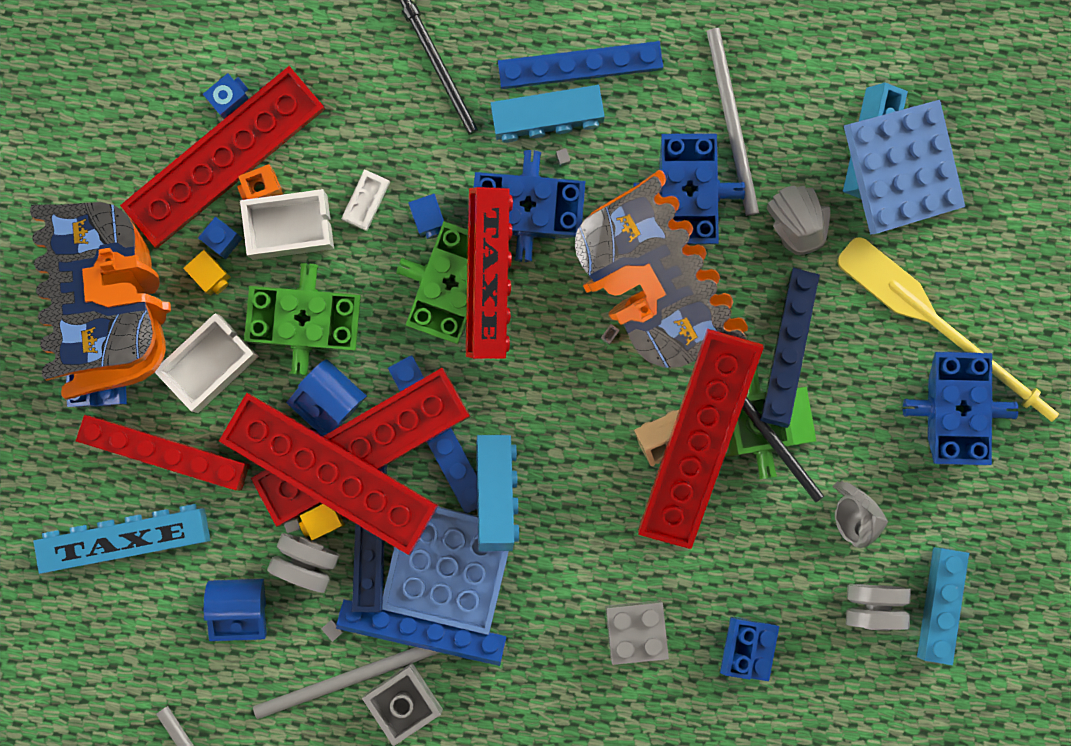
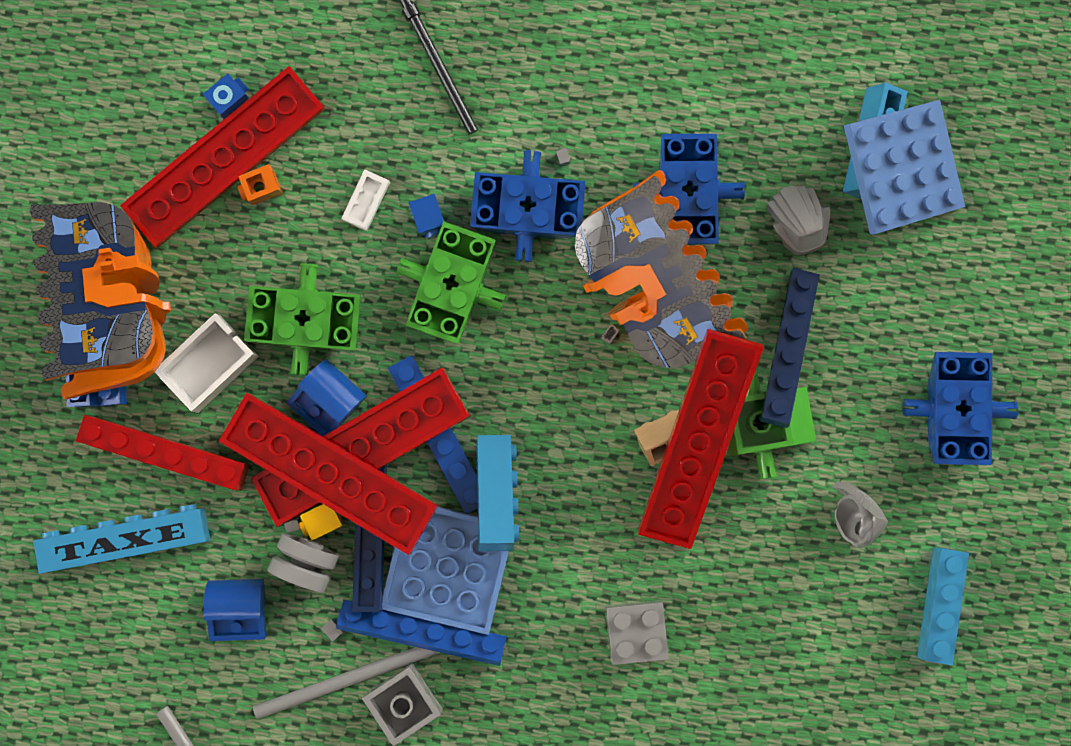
yellow brick [183,250,231,295] -> none
blue brick [198,216,243,259] -> none
white piece [240,189,334,260] -> none
red brick [466,187,513,359] -> none
dark azure brick [490,85,605,143] -> none
blue plate [498,41,663,89] -> none
light grey piece [707,28,759,216] -> none
blue brick [720,617,779,681] -> none
black bar [742,396,824,503] -> none
light yellow piece [837,237,1059,422] -> none
light grey wheel [846,584,911,631] -> none

